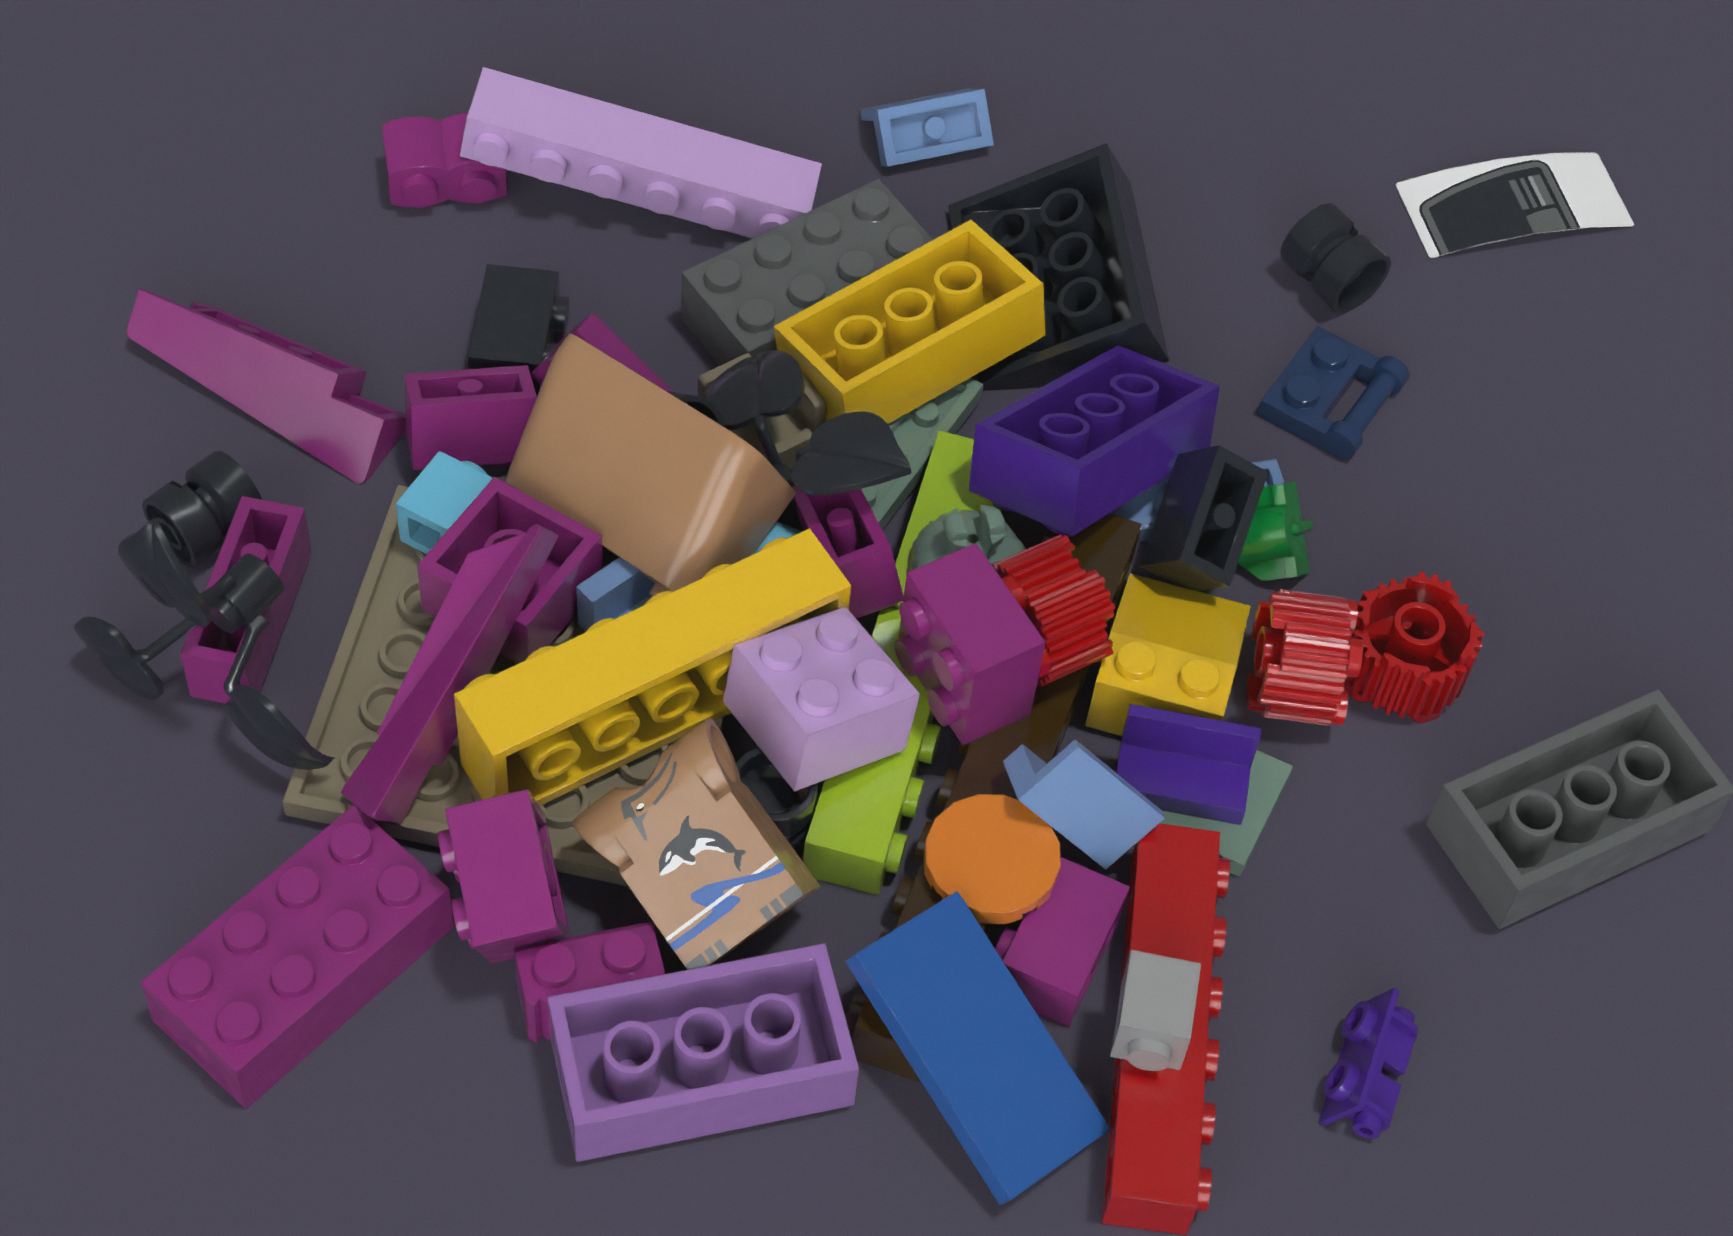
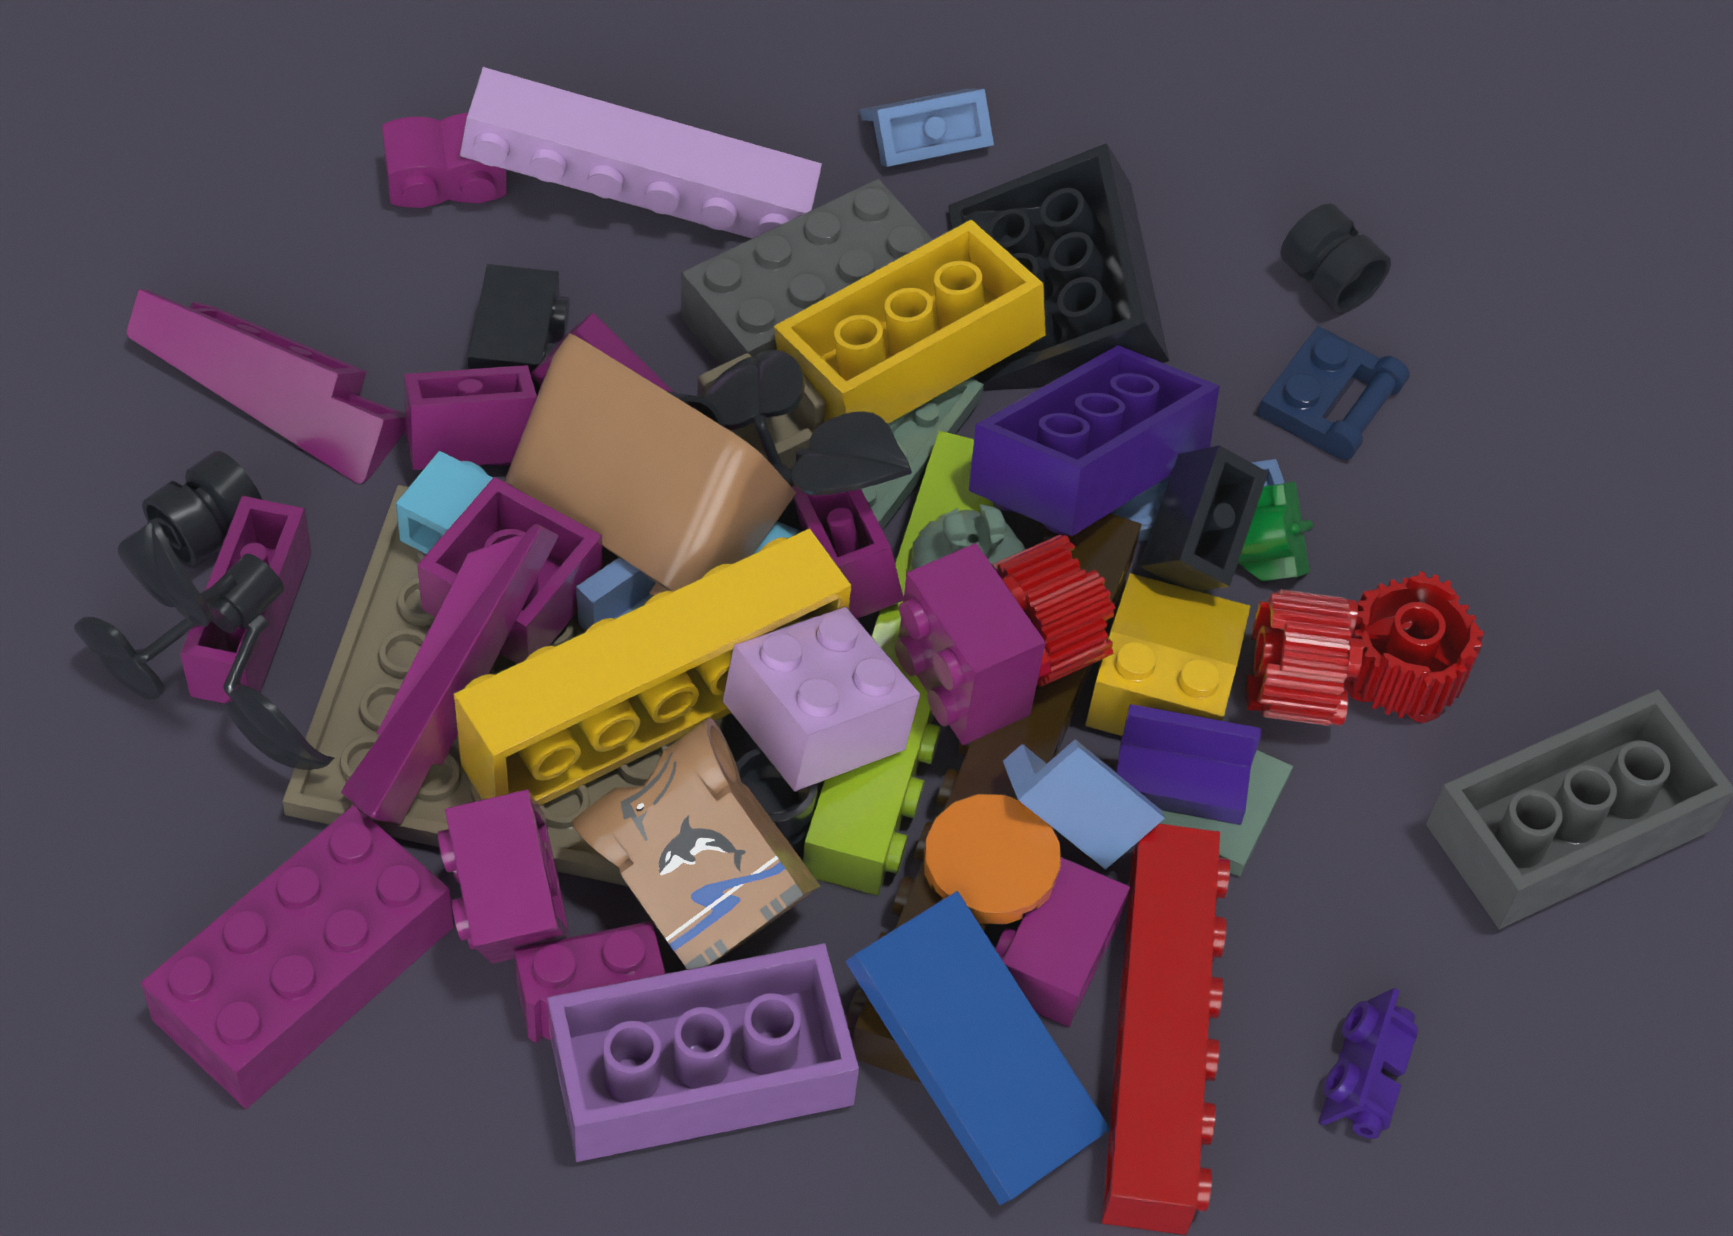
light grey brick [1110,950,1201,1071] -> none
sticker [1396,152,1634,258] -> none

